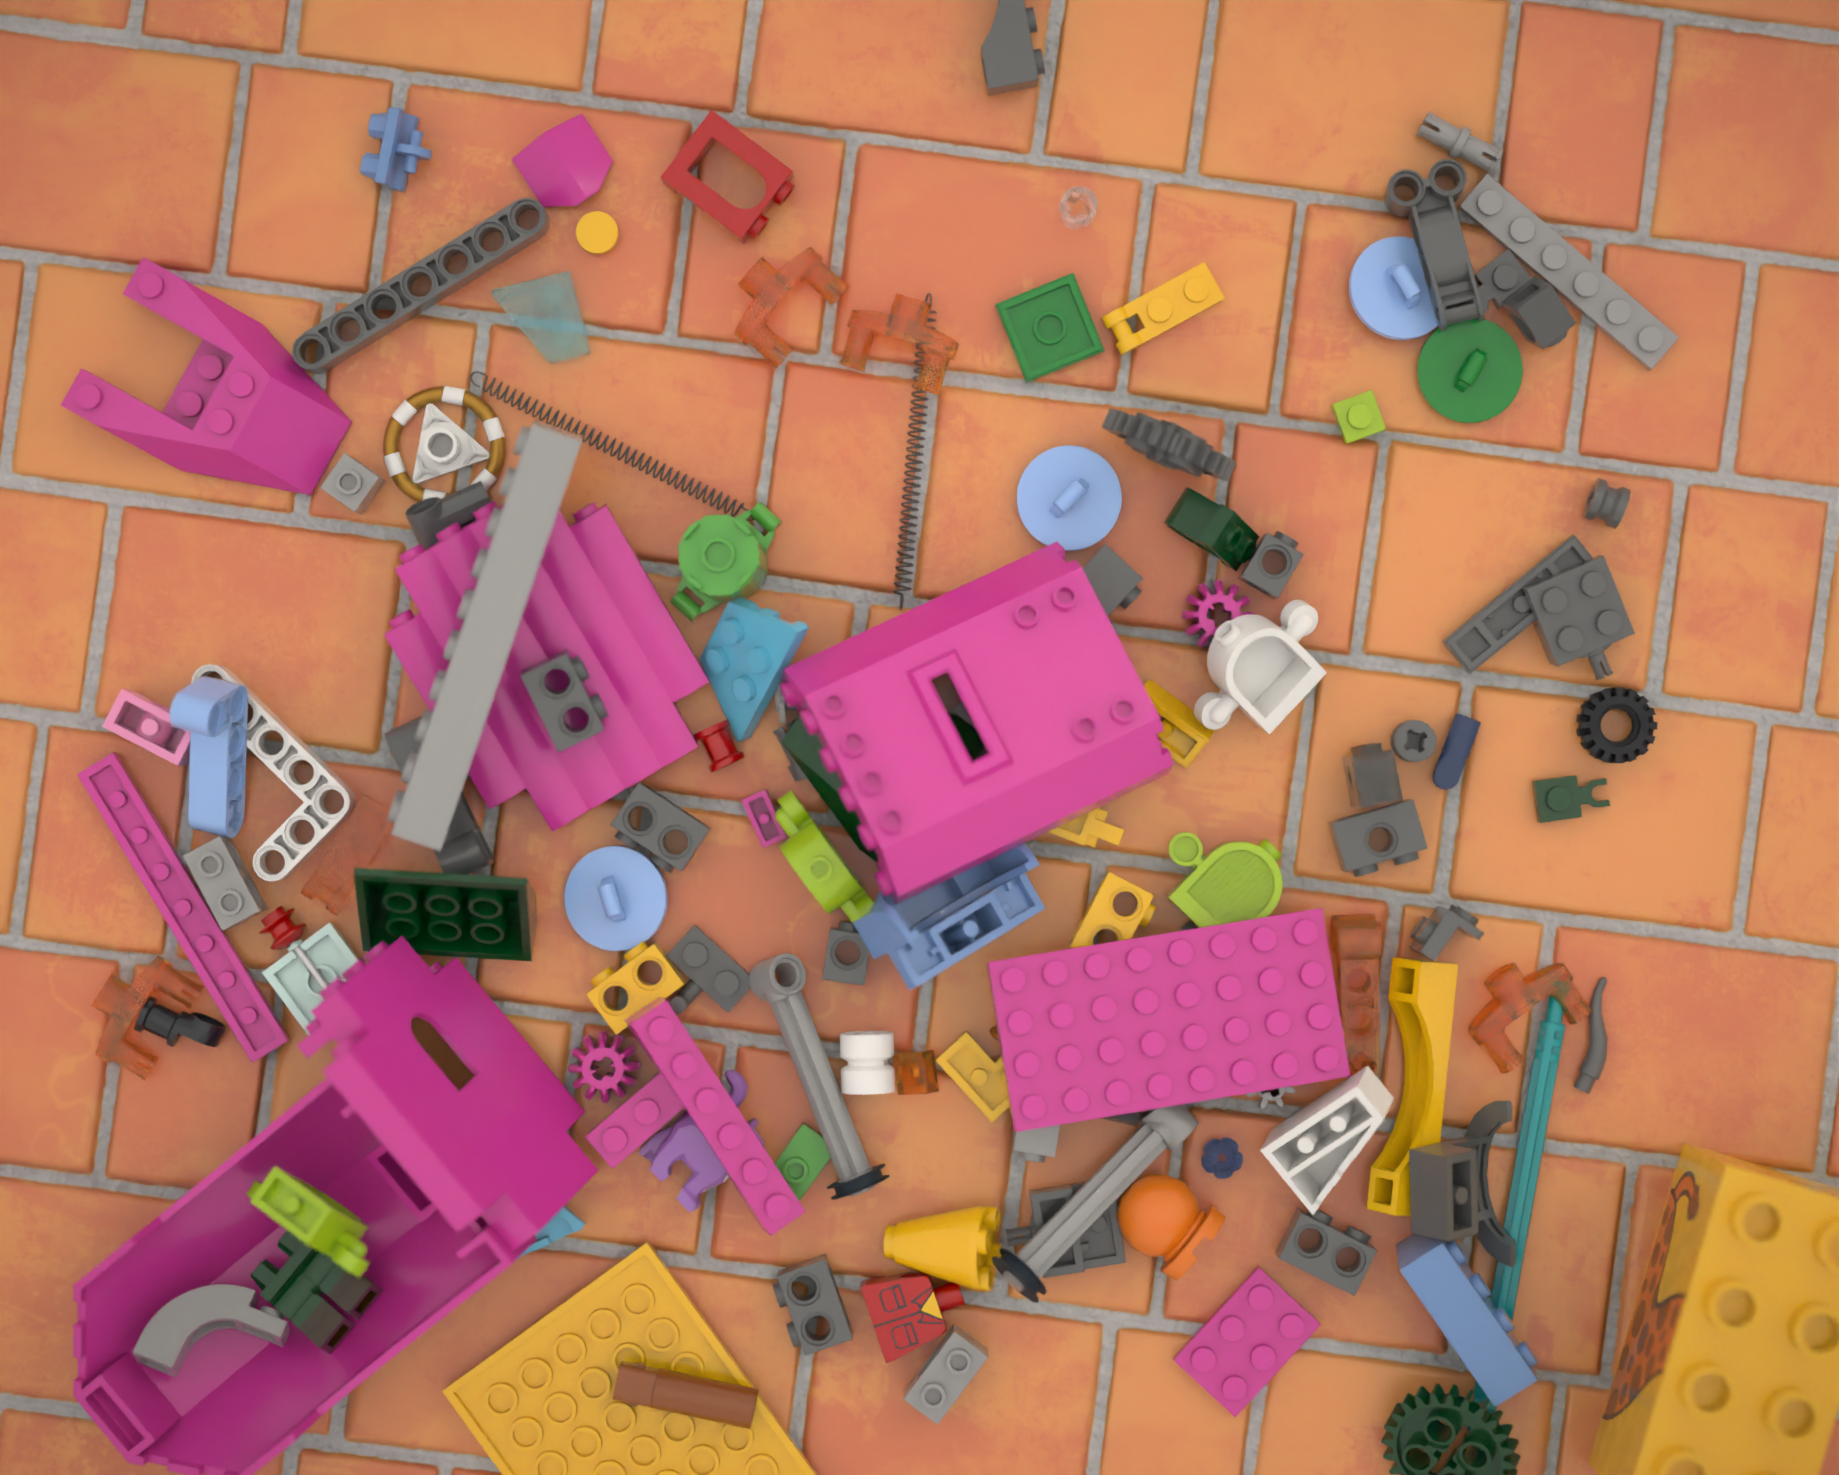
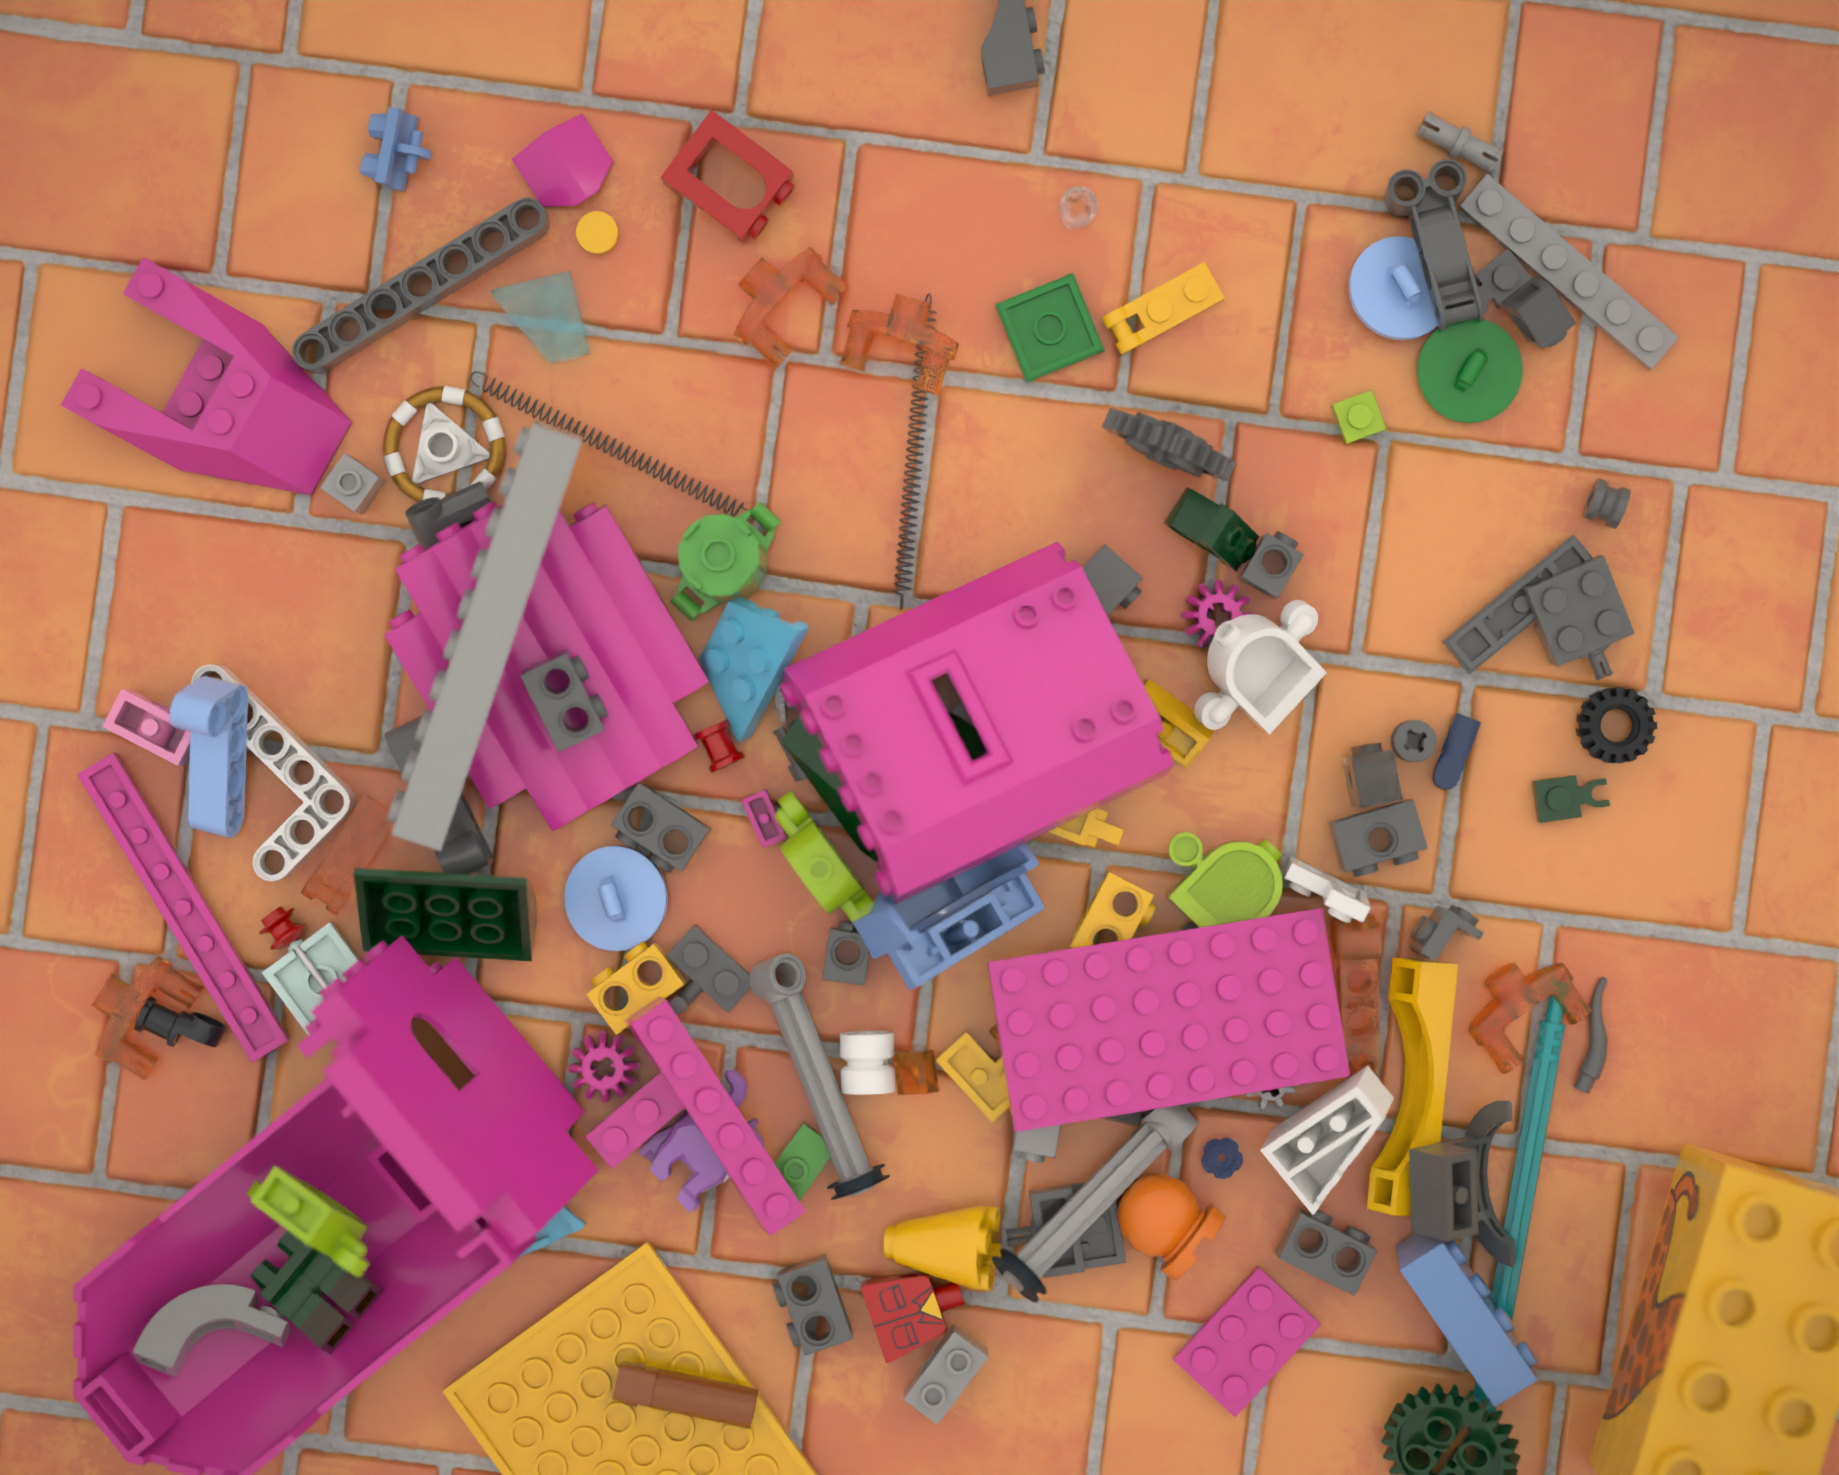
light grey brick [183,836,268,931] -> none
light blue shield [1016,445,1122,551] -> none
none -> white plate [1283,856,1371,923]

